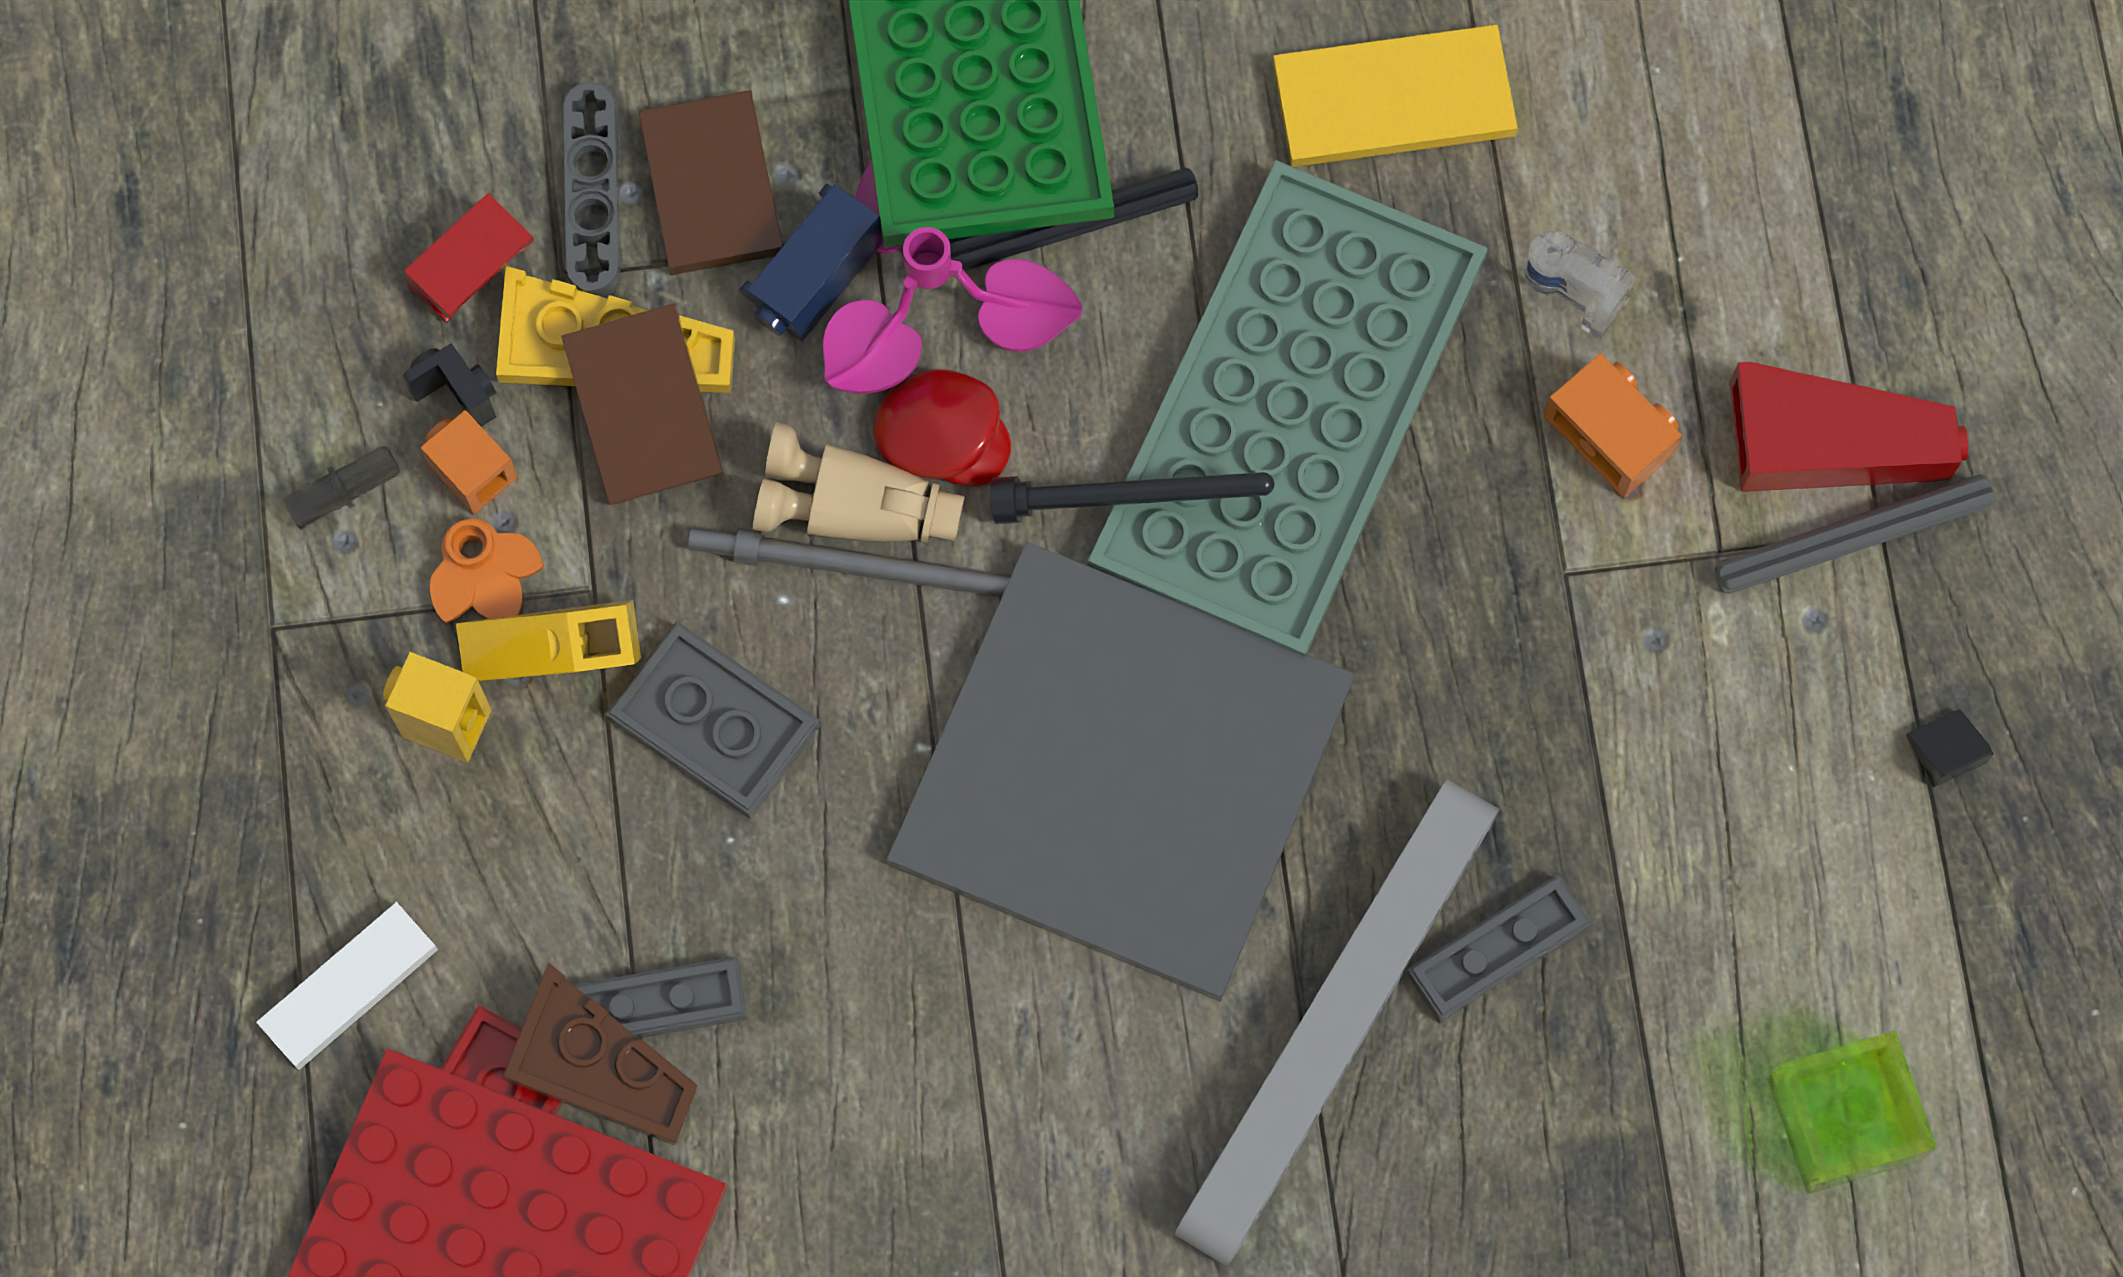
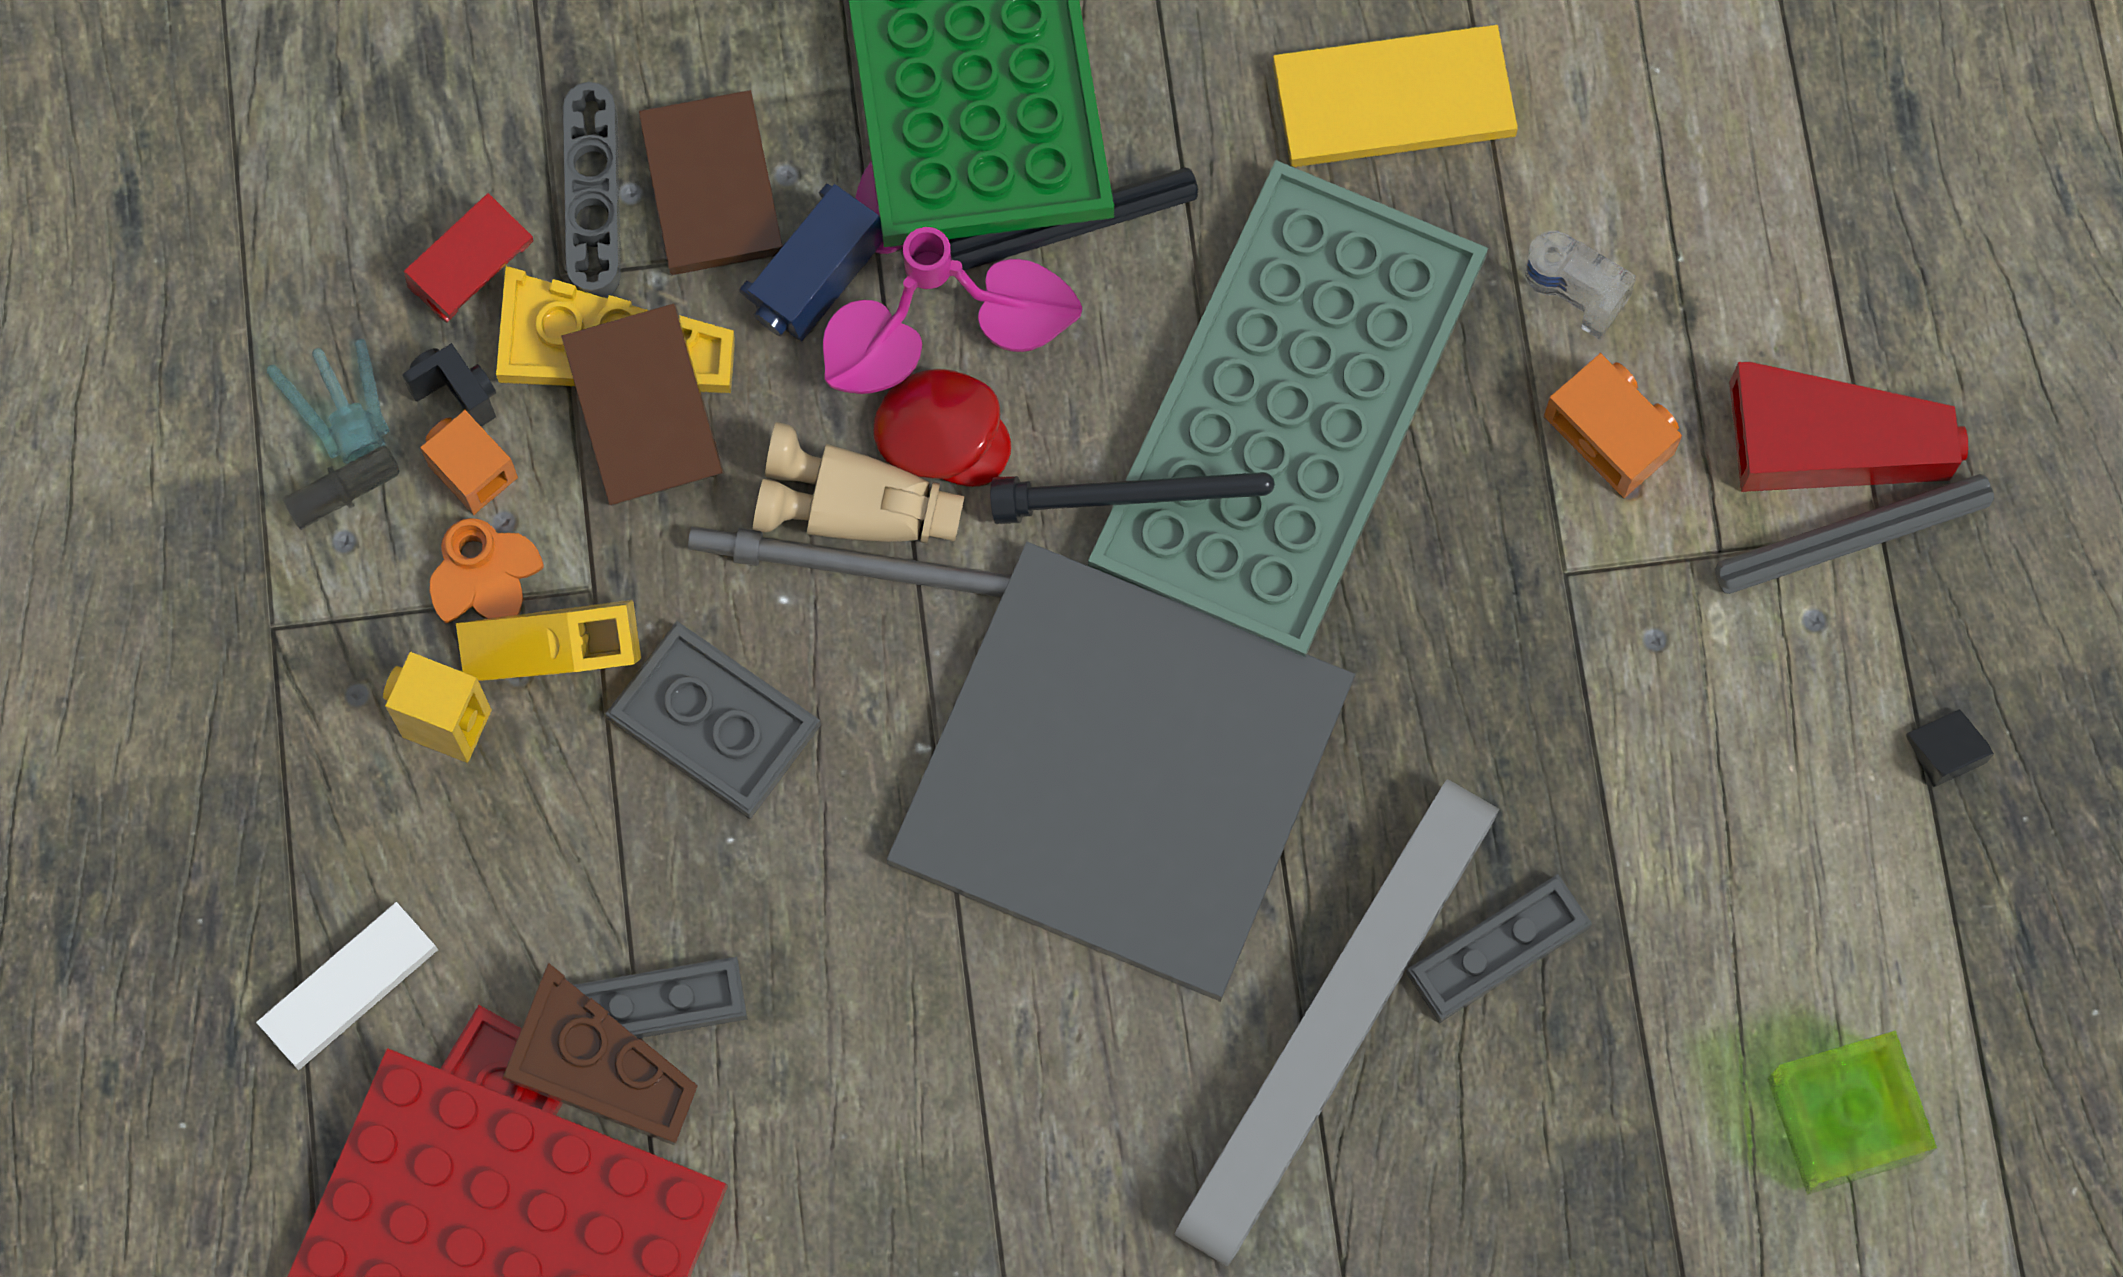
none -> clear light blue plant [267,339,390,464]

